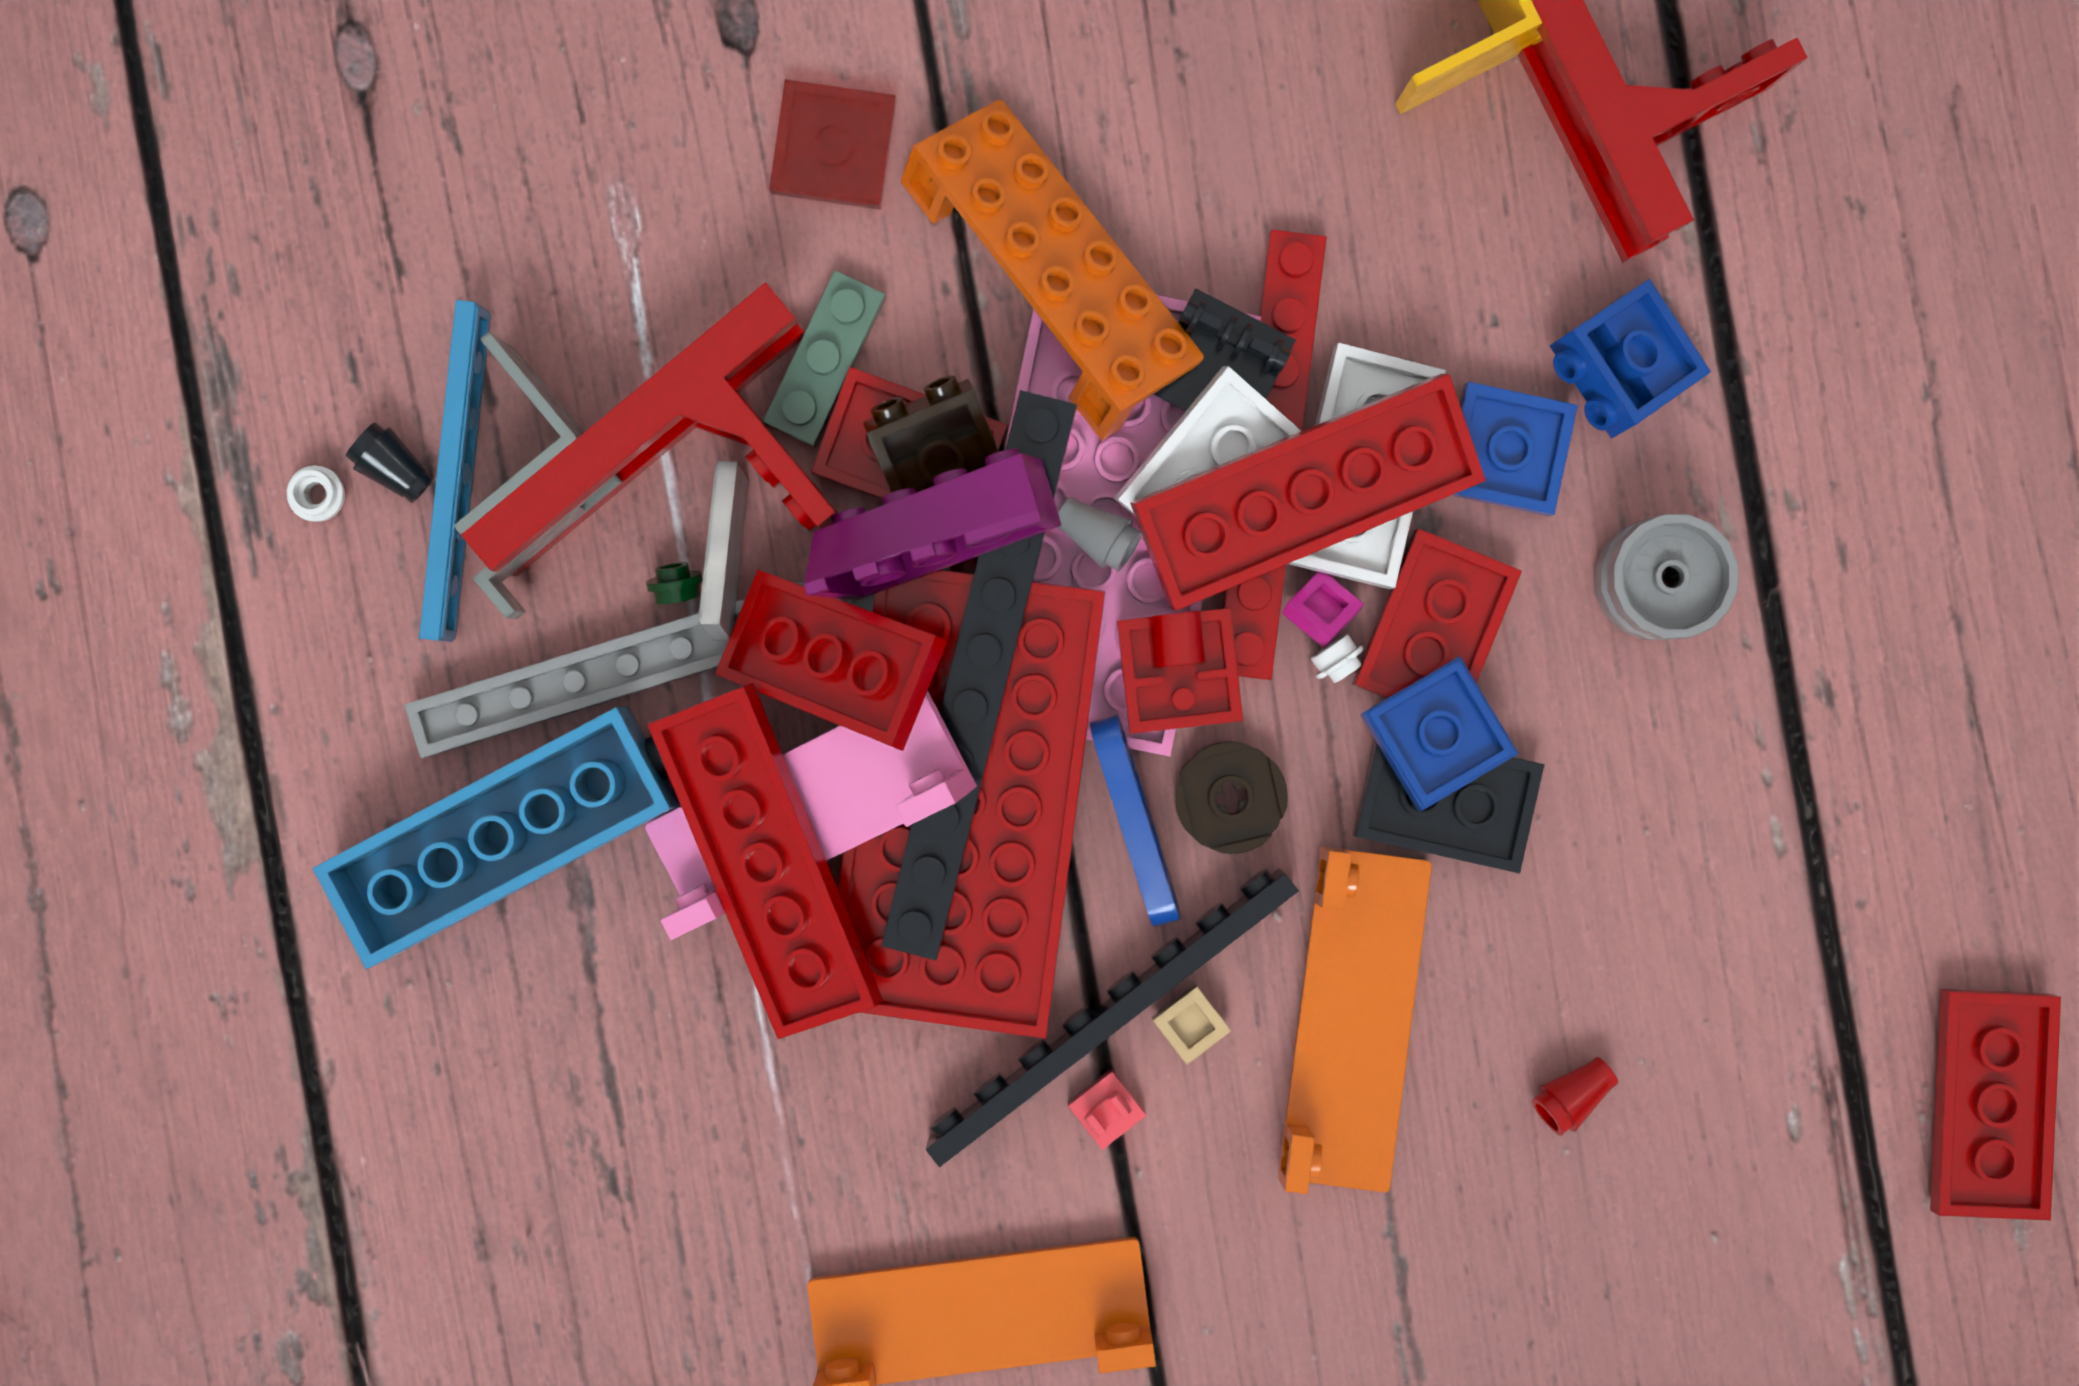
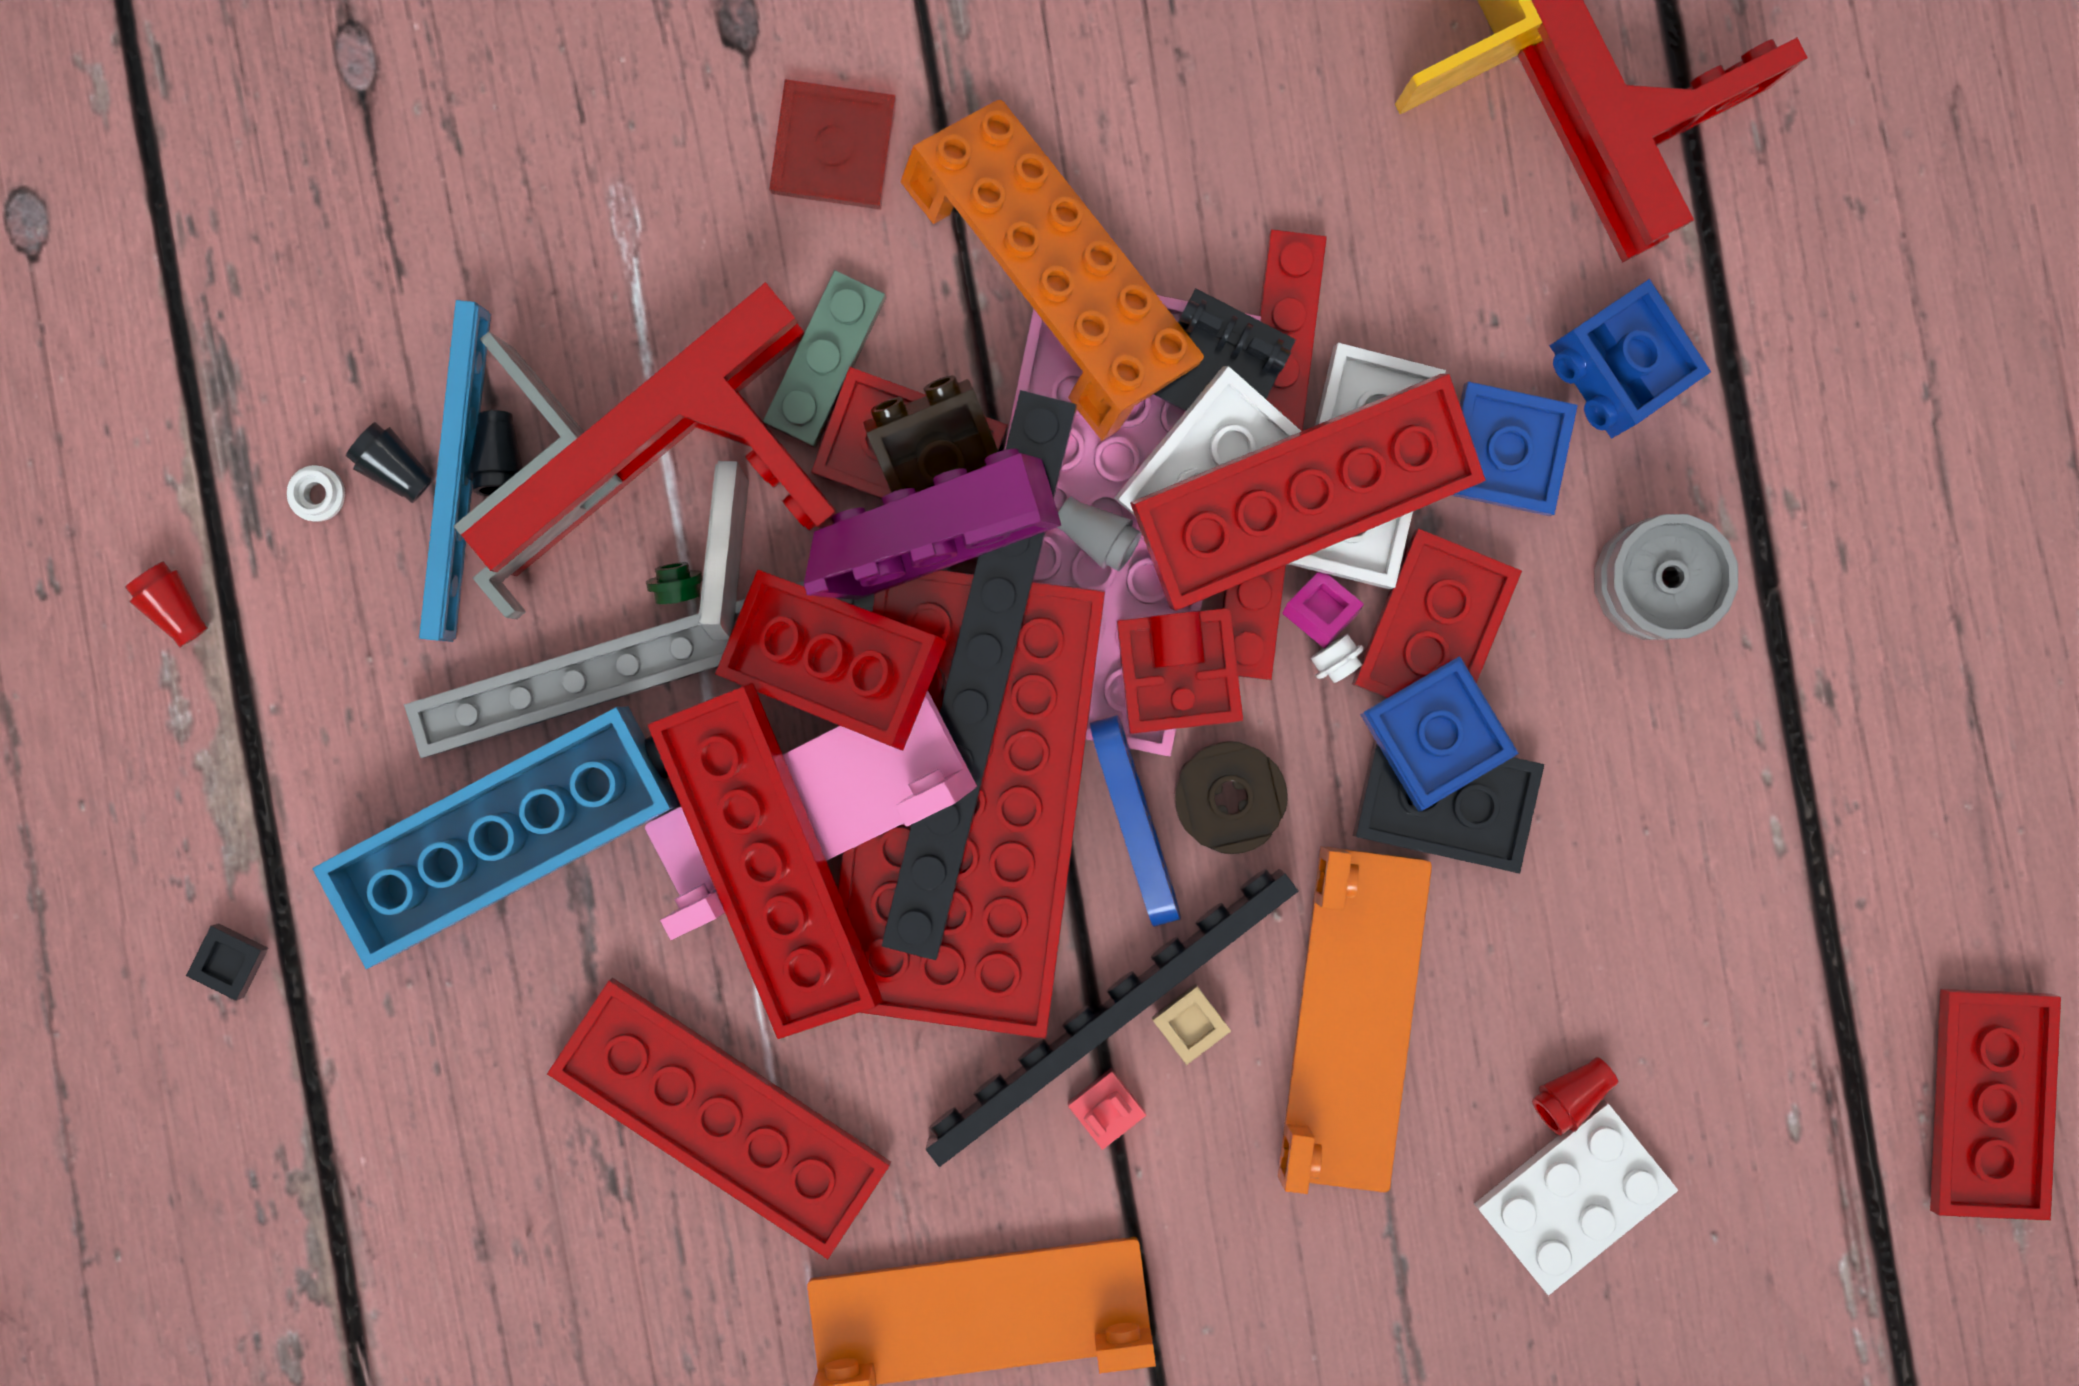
none -> red cone [125,561,208,648]
none -> black plate [186,923,269,1001]
none -> black cone [467,410,523,496]
none -> red plate [547,978,891,1260]
none -> white plate [1474,1100,1678,1296]

